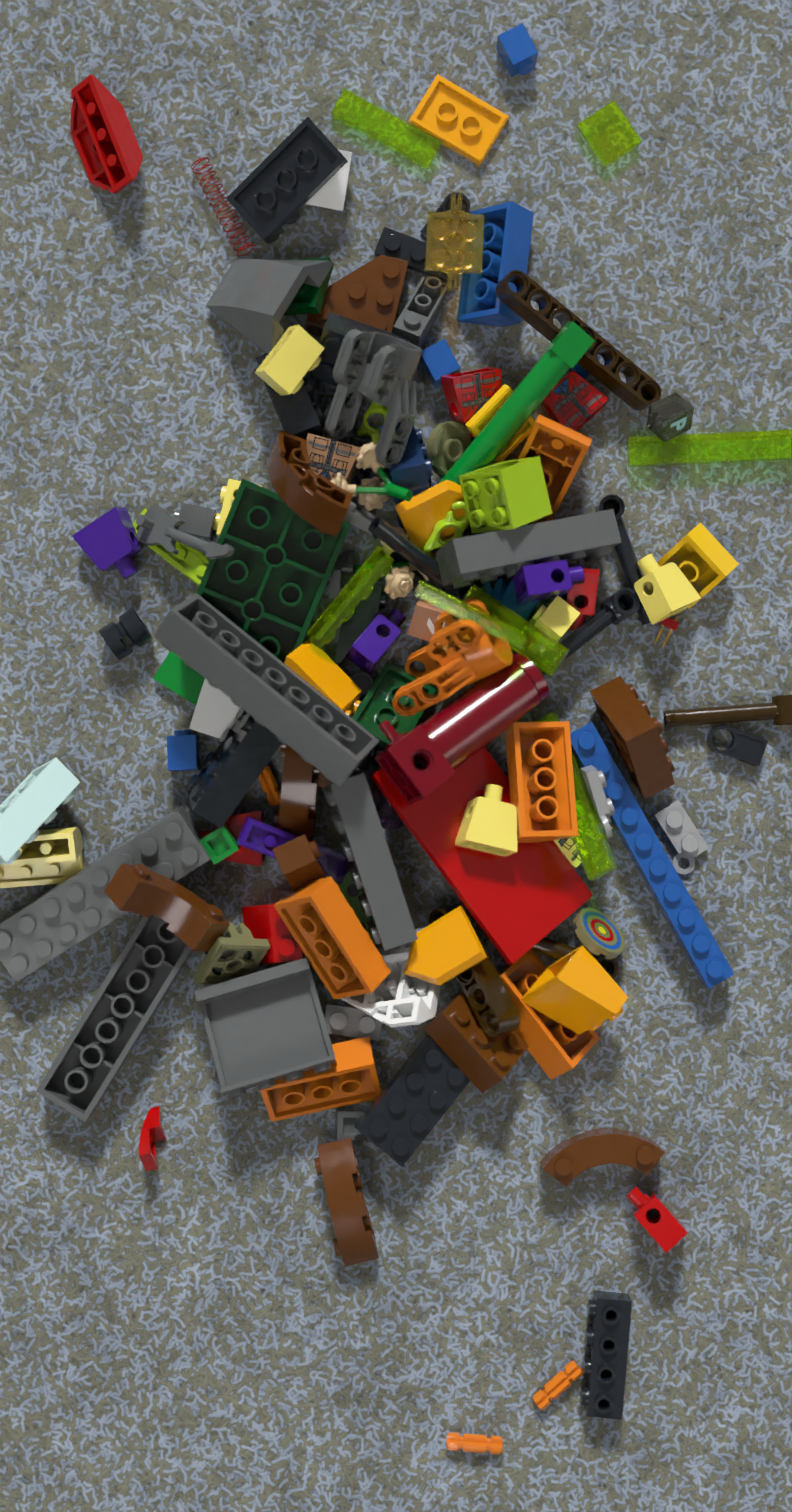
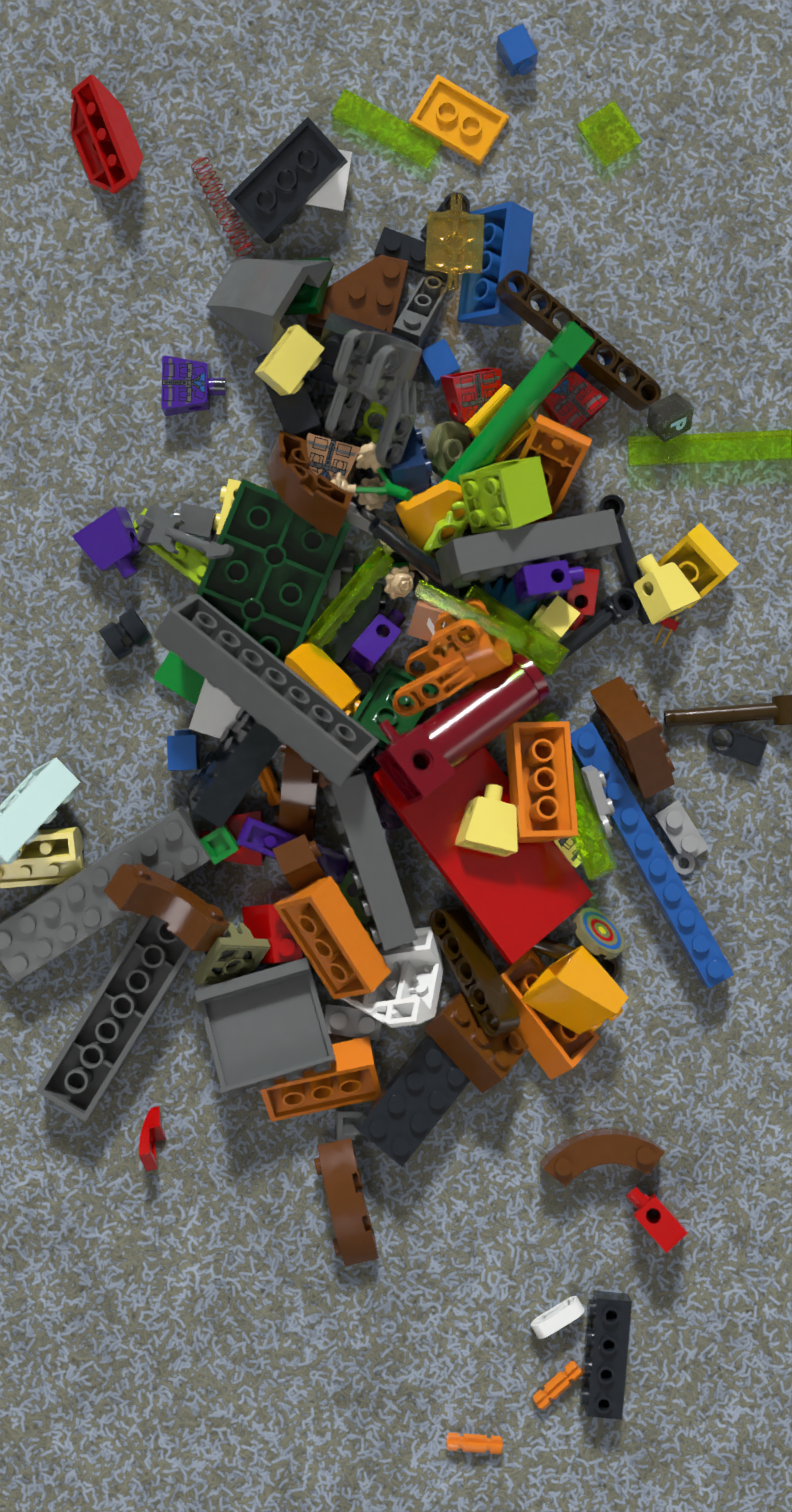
light orange tile [403,906,487,986] -> none
none -> dark purple torso [161,356,227,416]
none -> white beam [531,1296,585,1339]

